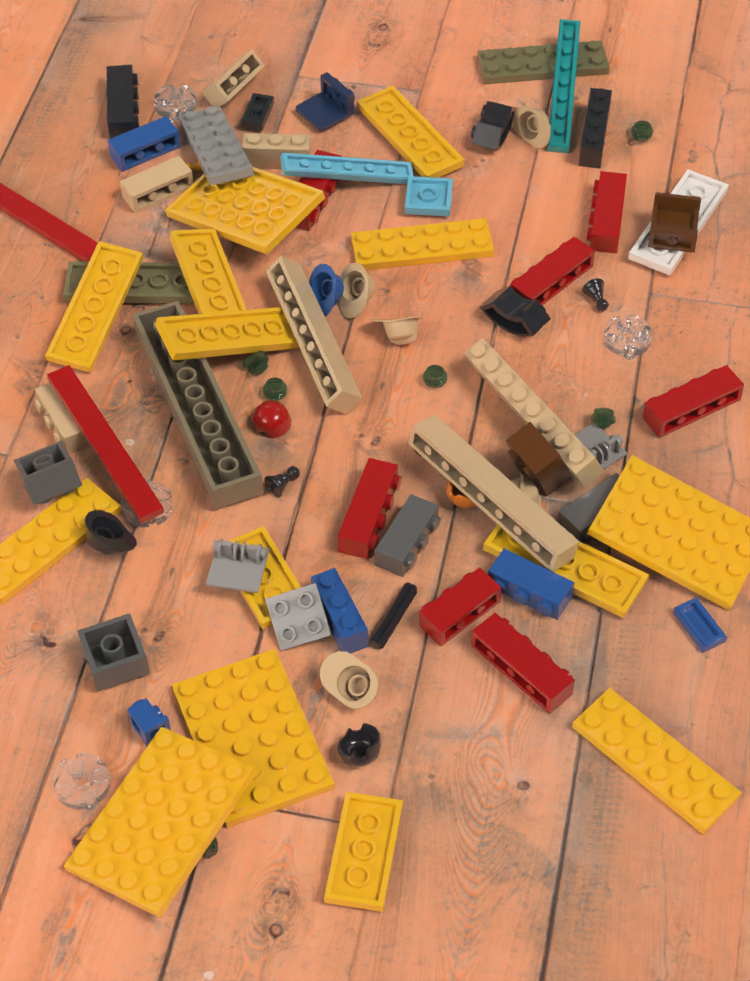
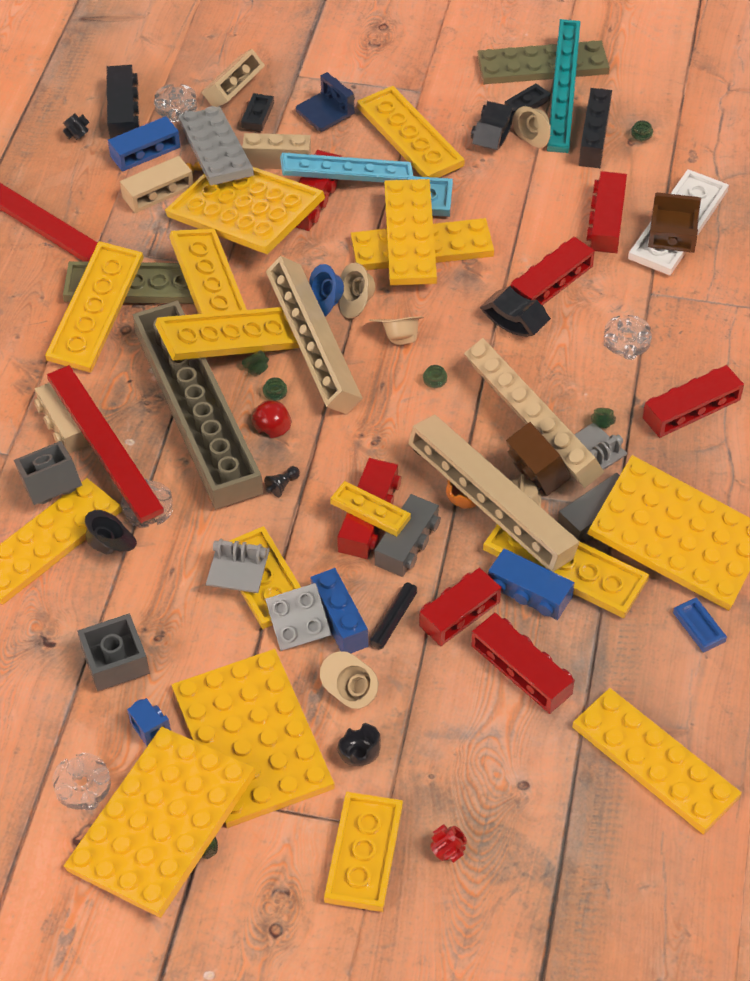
black piece [582,278,609,312] -> none
none -> black gear [63,113,89,140]
none -> yellow tile [330,481,411,537]
none -> yellow plate [384,179,437,285]
none -> red gear [430,824,467,863]
none -> black plate [504,83,551,110]

